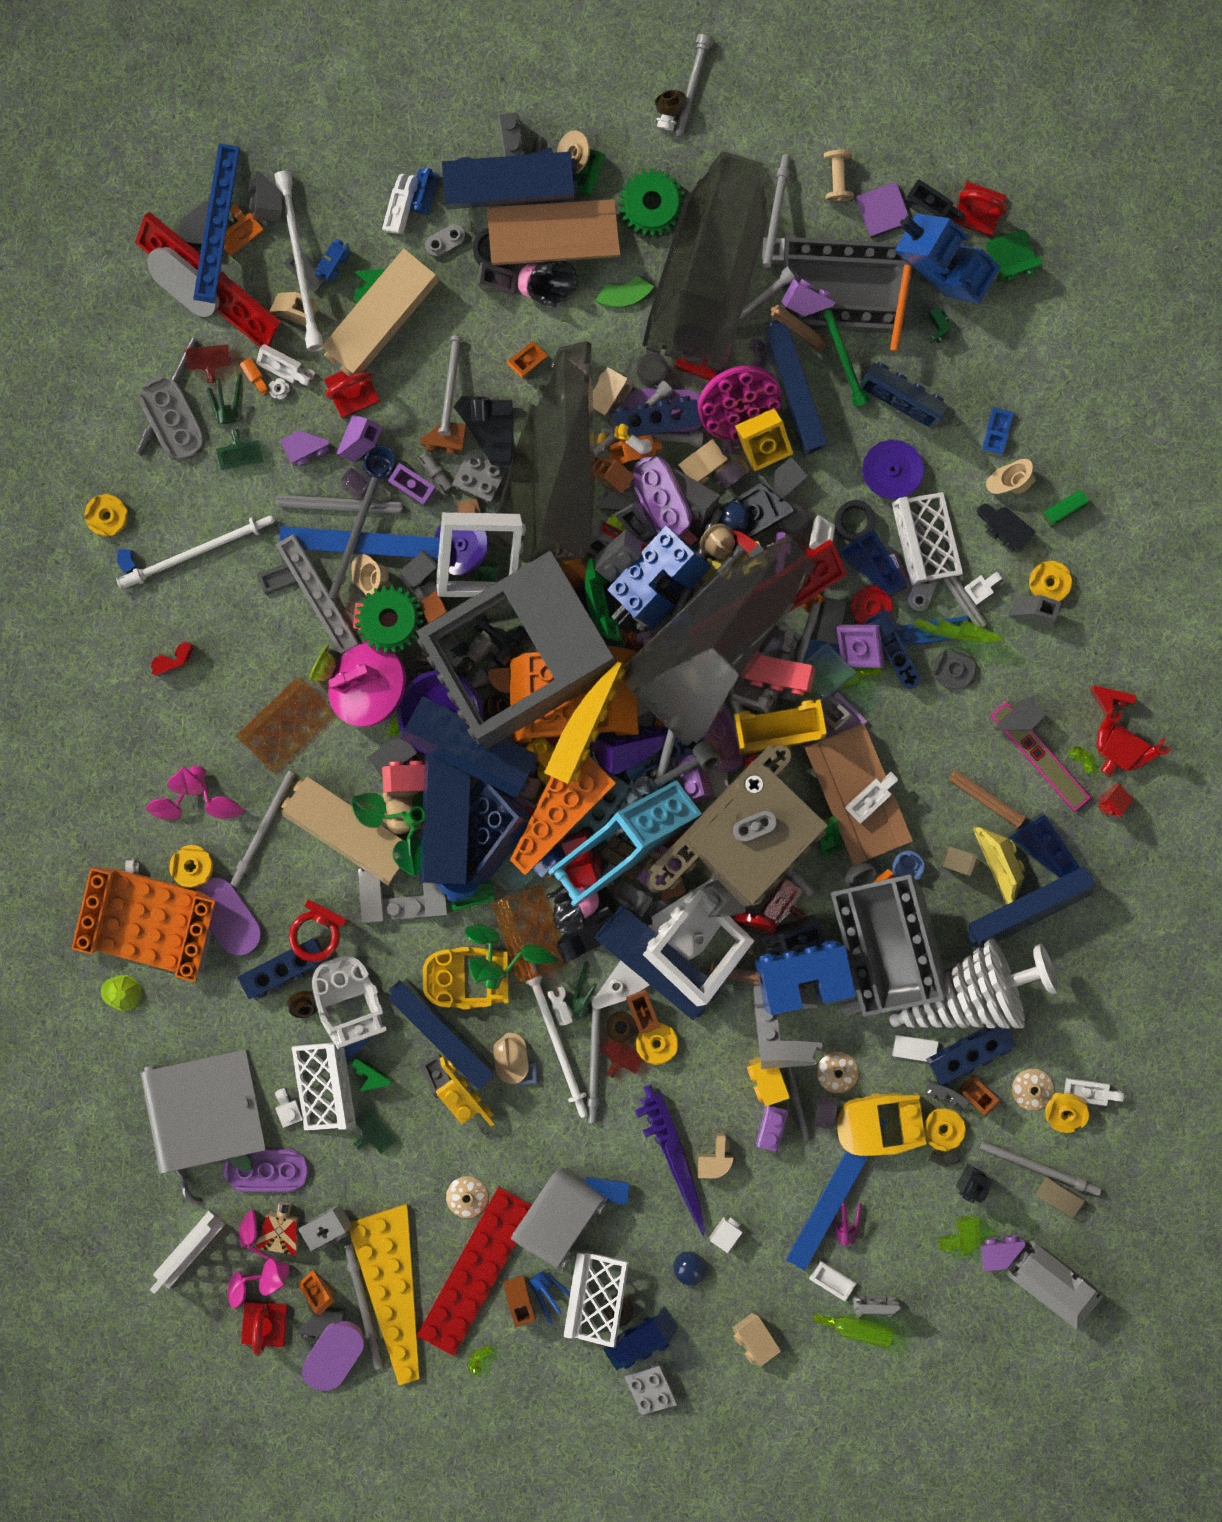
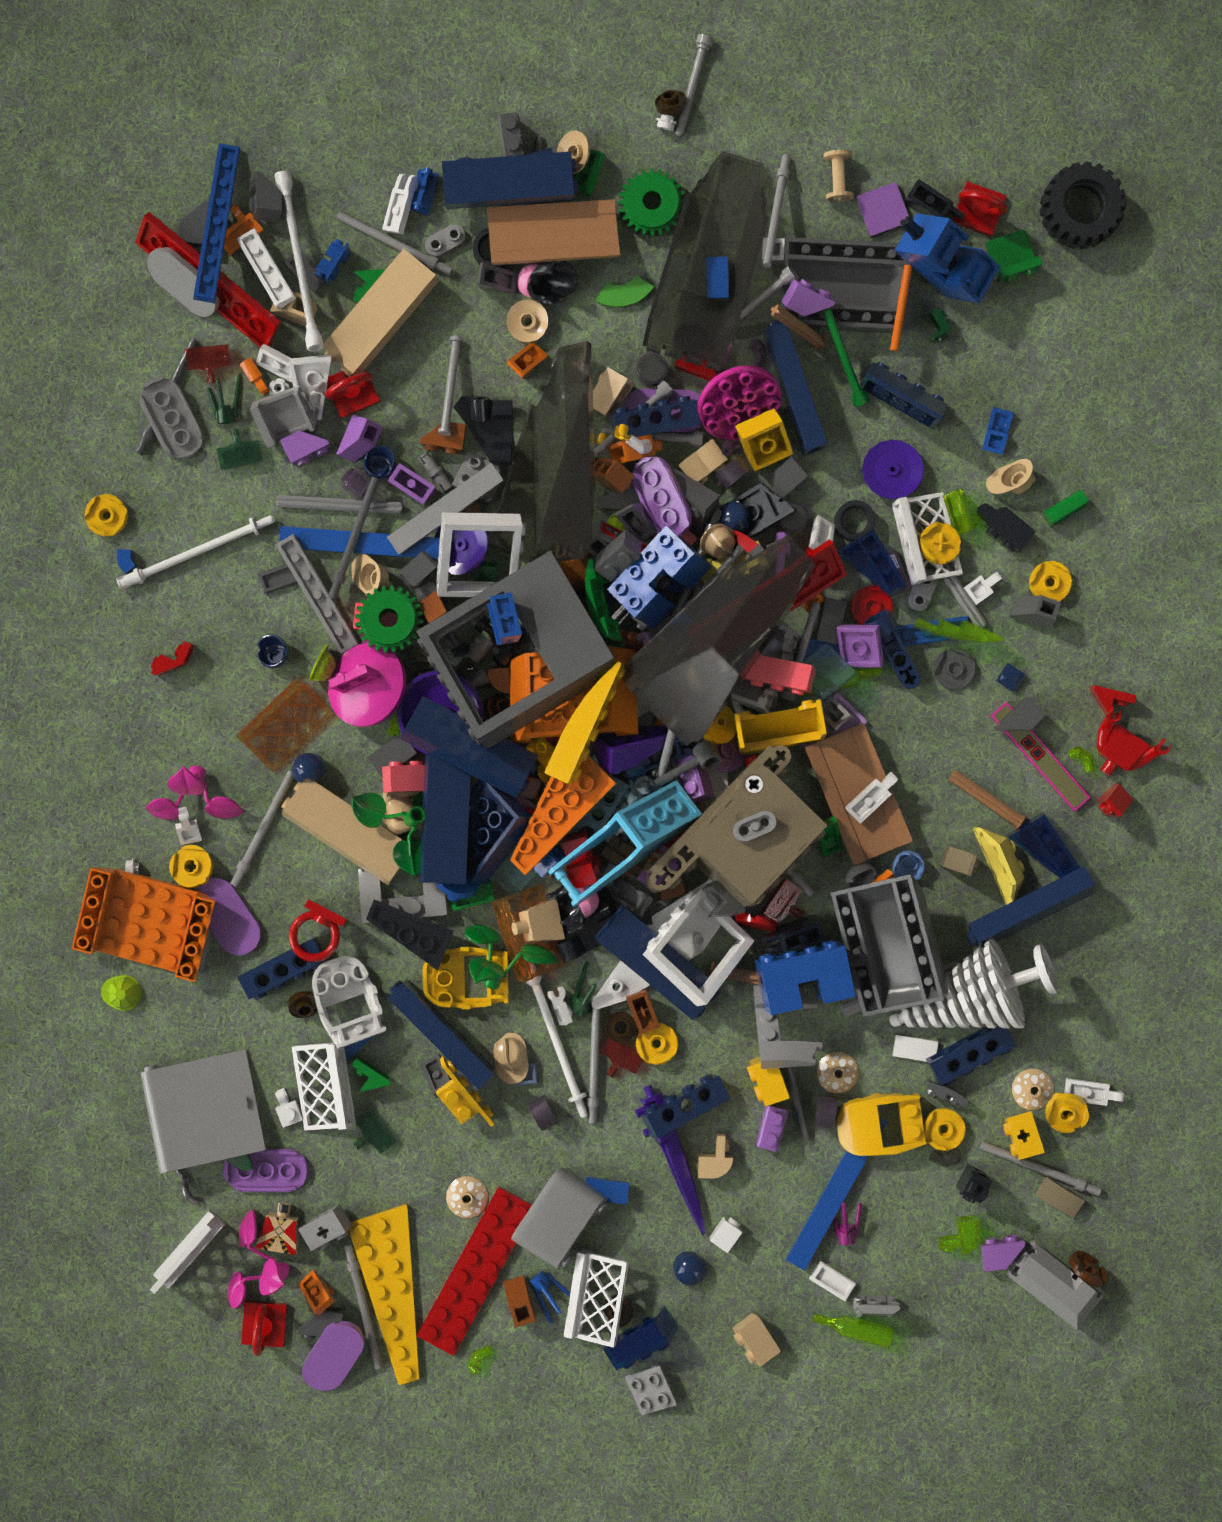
dark orange slope [958,1075,1001,1117] -> none
none -> white plate [175,807,202,845]
none -> white tile [236,228,296,310]
none -> light grey panel [250,386,318,448]
none -> dark blue hair [257,634,289,669]
none -> white wing [289,354,332,420]
none -> dark blue hair [292,753,326,783]
none -> light grey bar [336,211,453,276]
none -> black wing [366,899,453,971]
none -> light grey tile [387,463,504,555]
none -> blue hinge [487,592,522,645]
none -> tan dish [506,300,549,343]
none -> tan torso [512,899,565,942]
none -> piece [528,1094,559,1131]
none -> dark blue brick [641,1074,730,1139]
none -> yellow plate [697,702,736,745]
none -> blue slope [706,257,729,299]
none -> yellow tile [919,522,961,565]
none -> clear neon green tile [943,488,981,535]
none -> dark blue tile [995,663,1026,692]
none -> yellow brick [1003,1111,1045,1161]
none -> black tyre [1040,162,1126,249]
none -> reddish brown tile [1069,1251,1108,1287]

